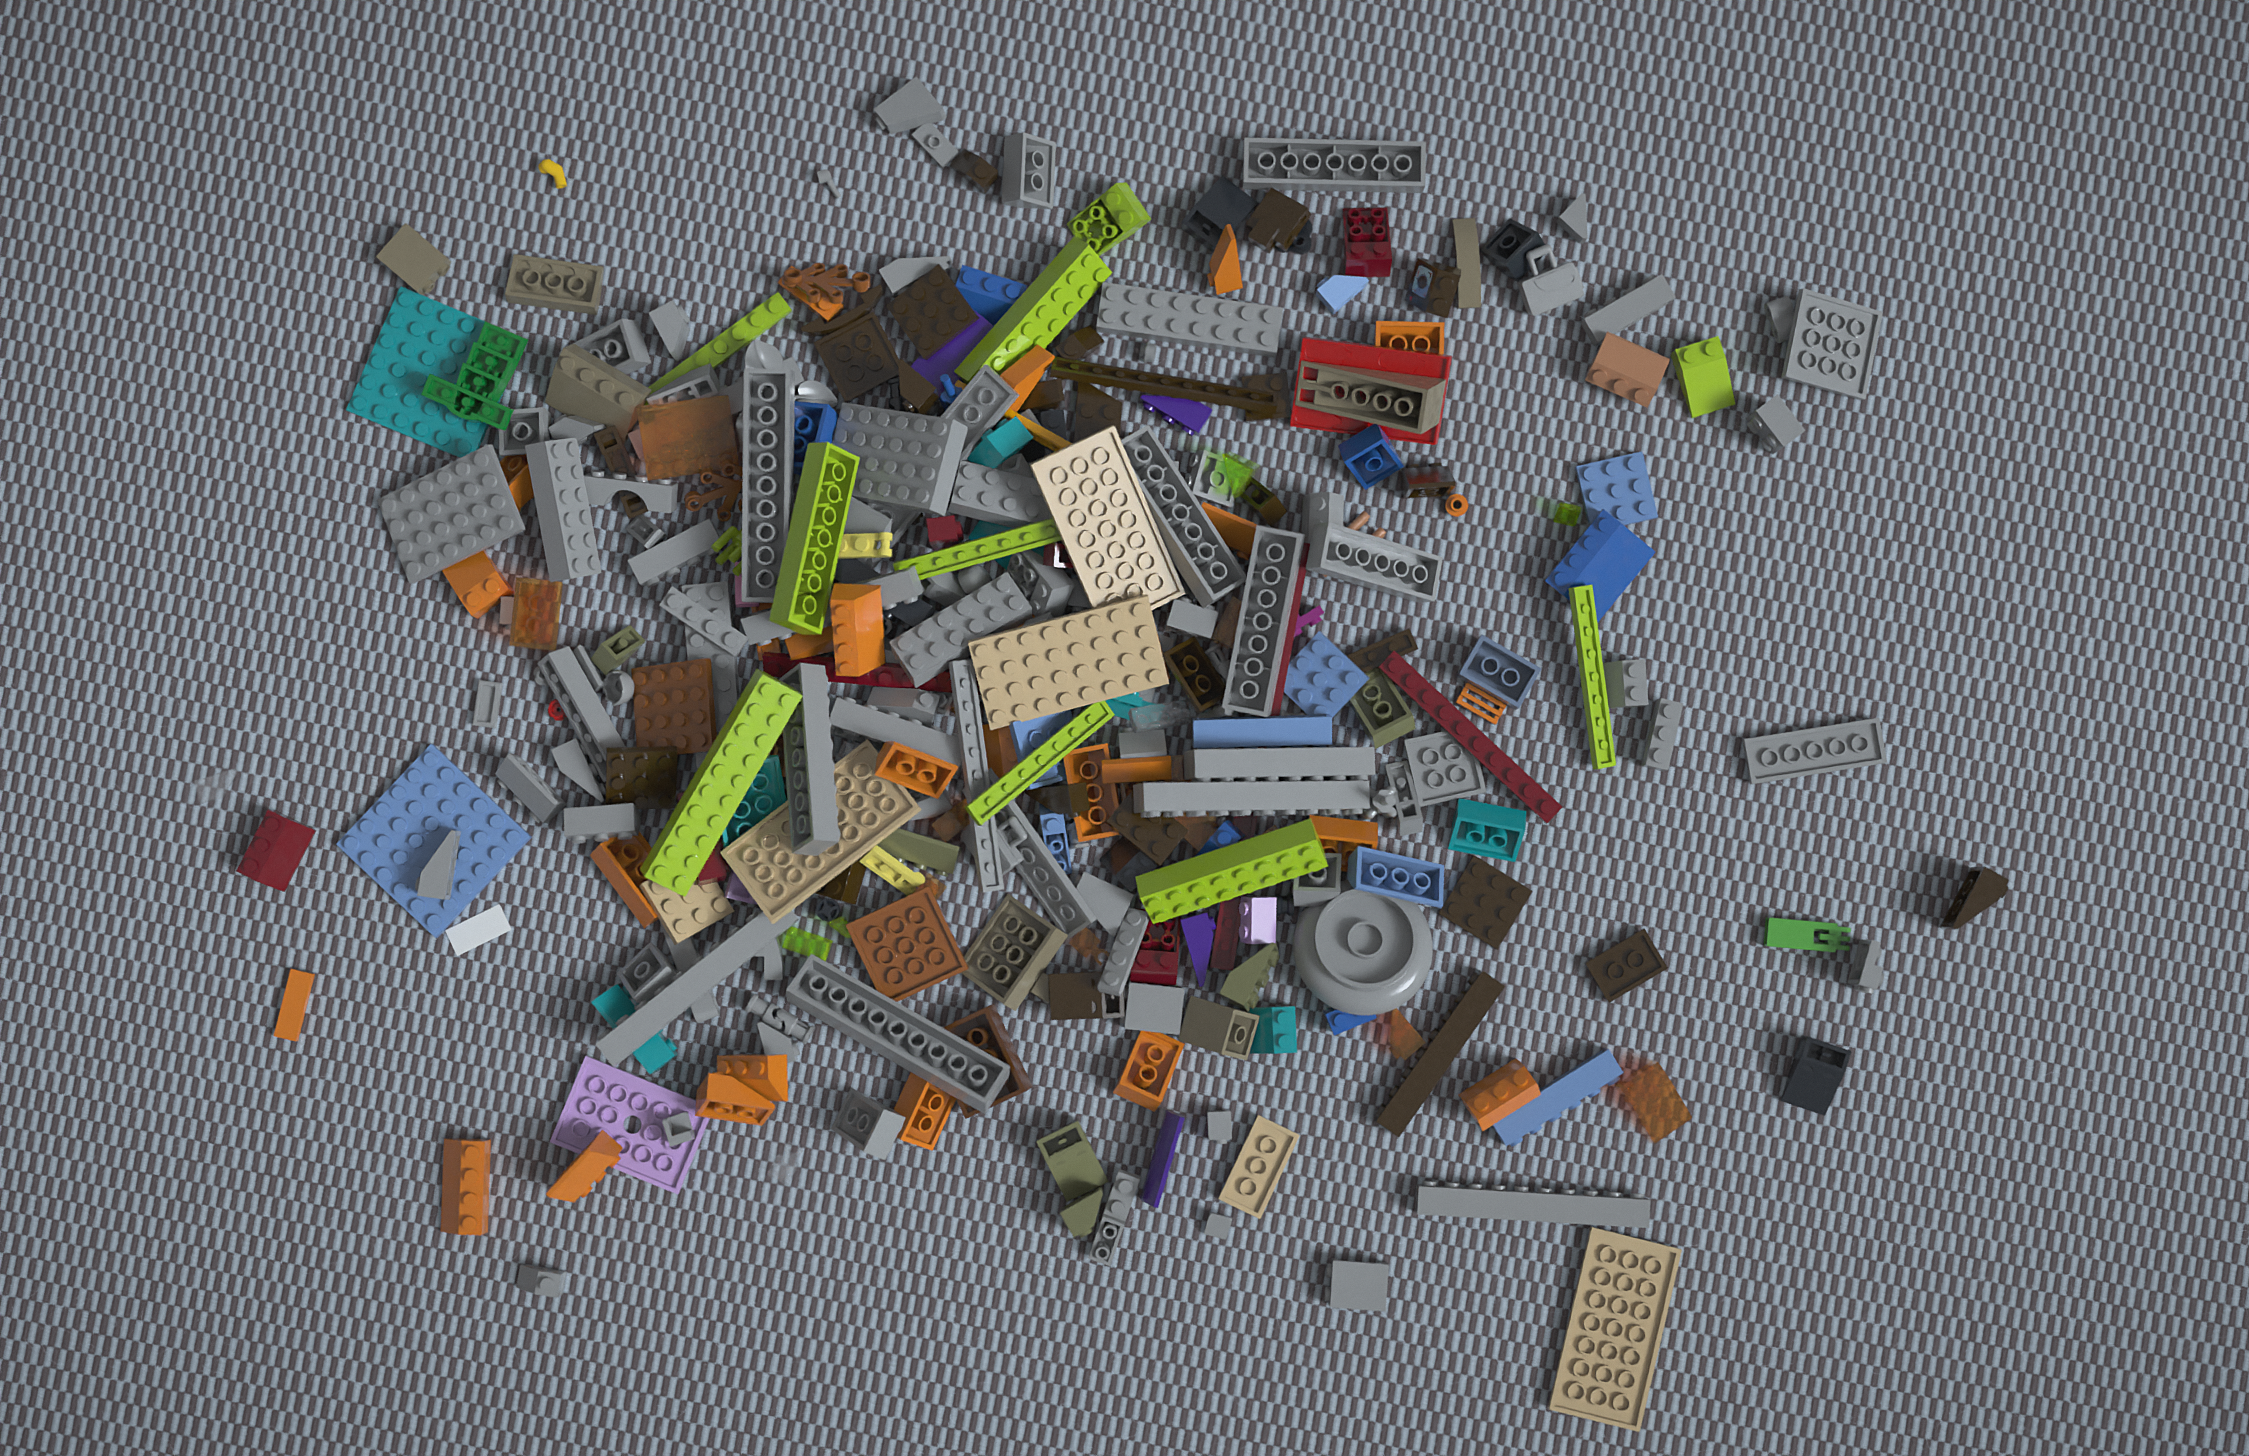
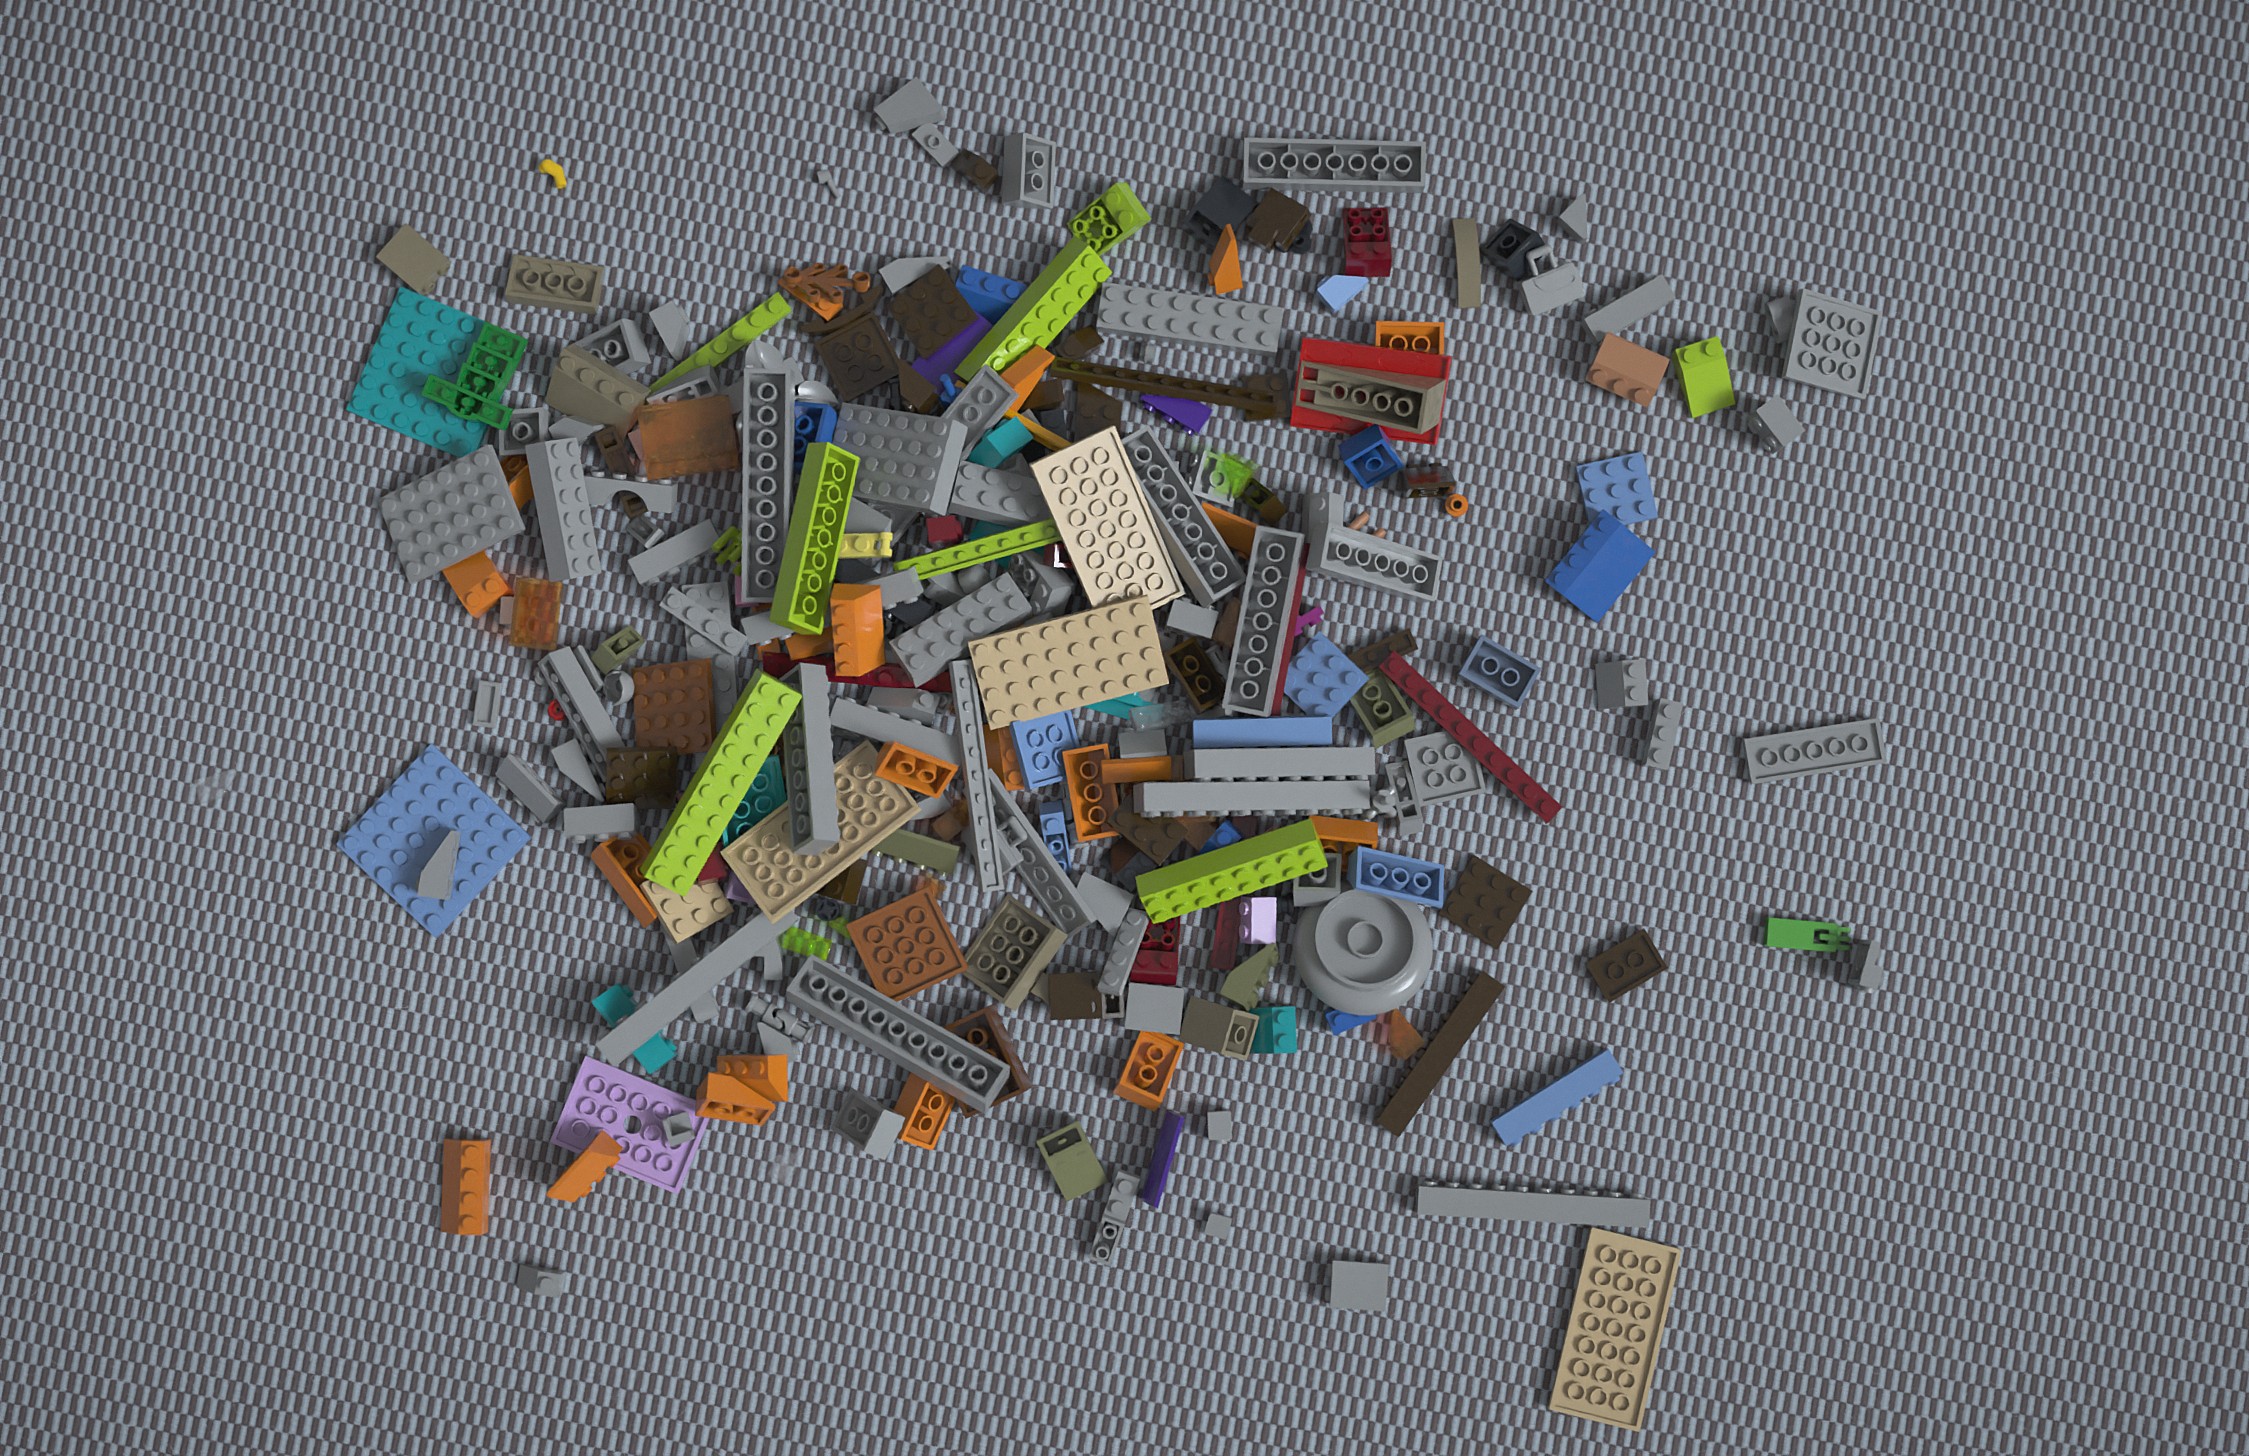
dark red slope [236,809,317,892] -> none
orange tile [274,969,315,1041] -> none
white sticker [445,904,511,956] -> none
light grey brick [617,942,678,1004] -> none
dark orange plant [684,460,743,522] -> none
light yellow plate [859,845,925,895] -> none
lime plate [964,700,1115,826] -> none
dark brown slope [1025,782,1090,818] -> none
olive slope [1060,1186,1103,1238] -> none
light grey brick [1068,578,1091,612] -> none
clear orange plate [1069,927,1110,966] -> none
dark purple slope [1180,913,1216,987] -> none
tan plate [1218,1115,1300,1219] -> none
dark brown slope [1405,257,1461,318] -> none
teal slope [1448,798,1526,862] -> none
orange tile [1455,683,1507,725] -> none
orange slope [1458,1058,1541,1131] -> none
clear neon green slope [1553,502,1582,526] -> none
lime plate [1568,585,1616,769] -> none
clear orange slope [1615,1060,1692,1144] -> none
black slope [1780,1035,1852,1116] -> none
dark brown slope [1940,866,2009,930] -> none

